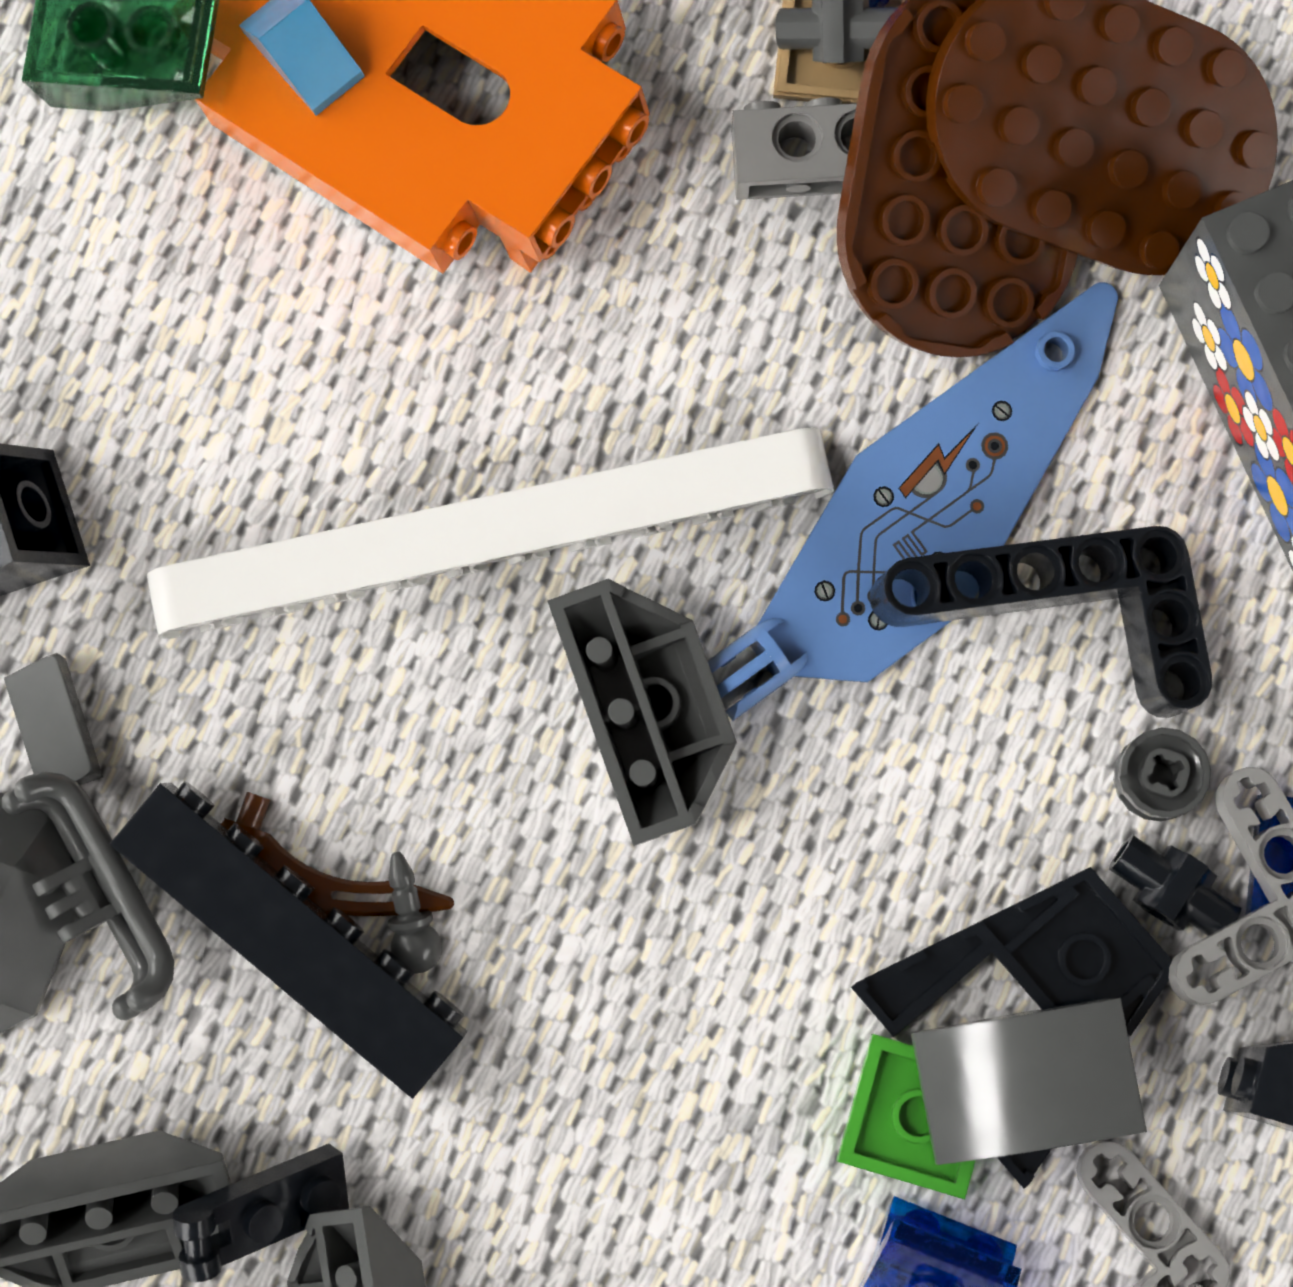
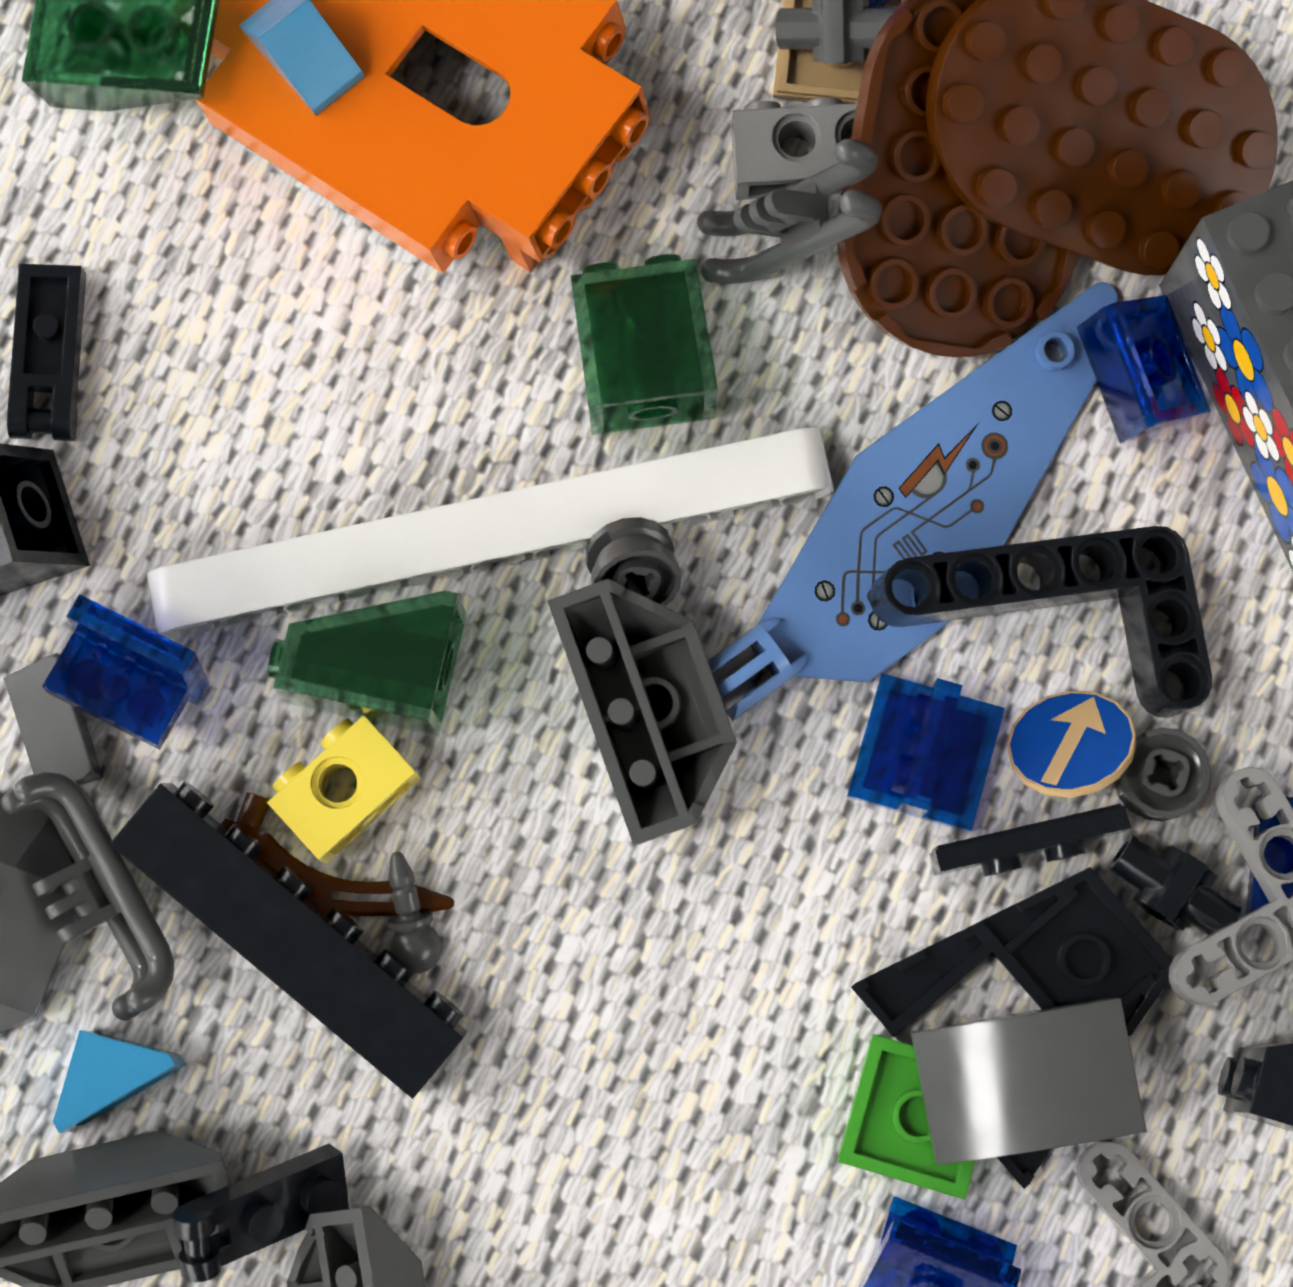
none -> black plate [7,264,87,441]
none -> clear blue bracket [42,594,209,750]
none -> dark azure slope [53,1030,186,1133]
none -> clear green slope [267,591,467,736]
none -> light yellow brick [267,715,420,864]
none -> clear green slope [570,254,718,435]
none -> dark grey wheel [586,517,681,606]
none -> dark grey piece [697,139,883,284]
none -> clear blue bracket [846,673,1005,832]
none -> black plate [929,803,1131,877]
none -> blue piece [1007,690,1137,798]
none -> clear blue slope [1077,295,1210,444]

